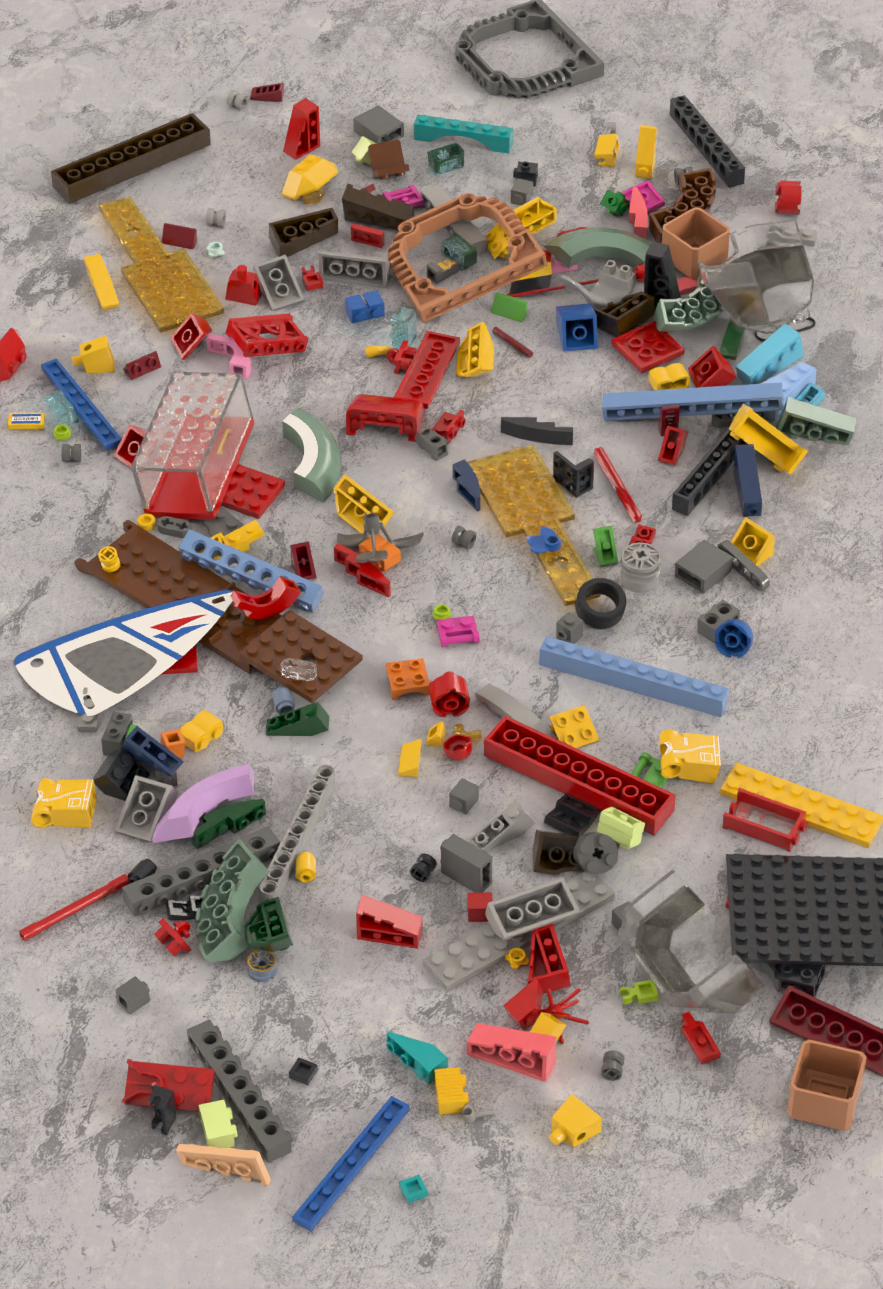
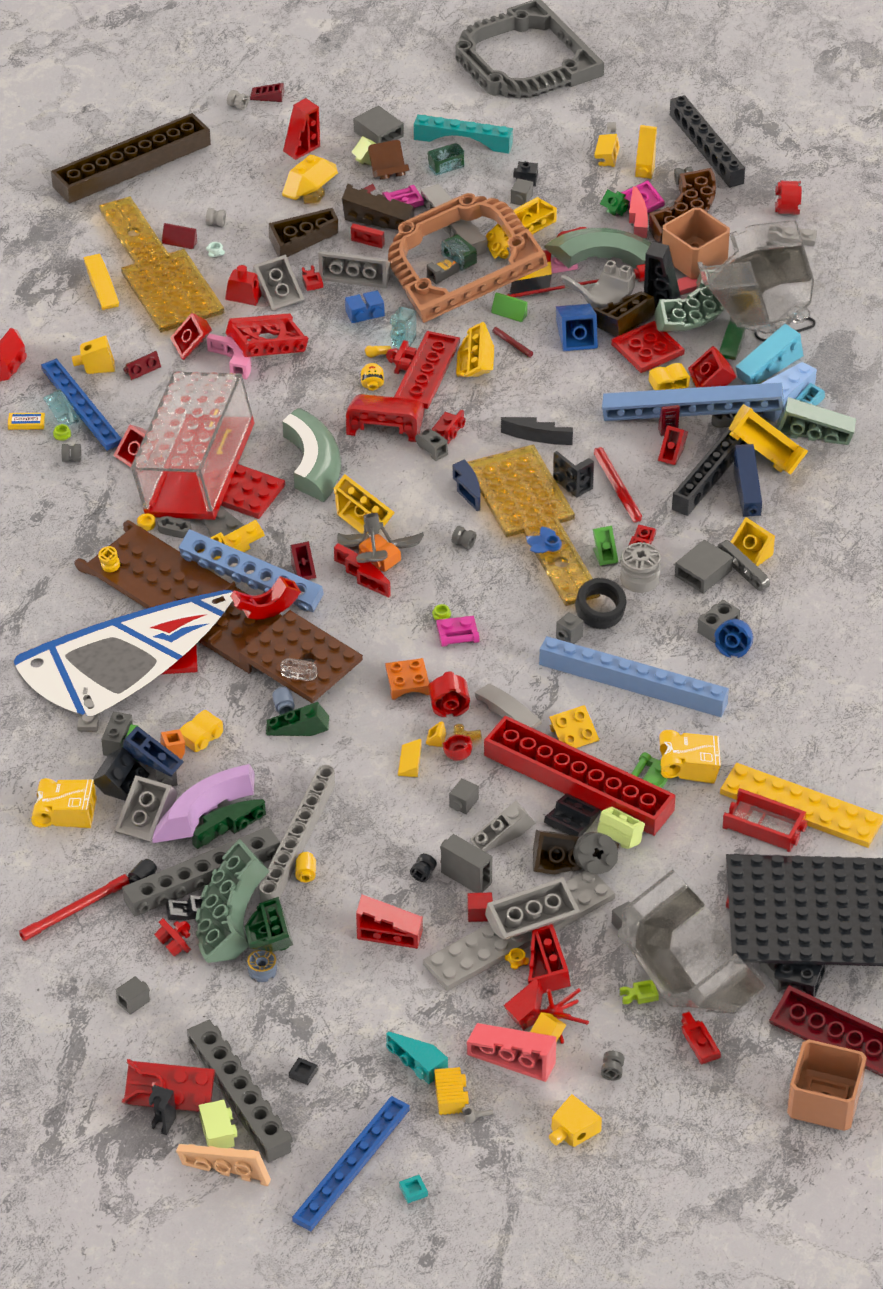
none -> yellow head [361,363,384,391]

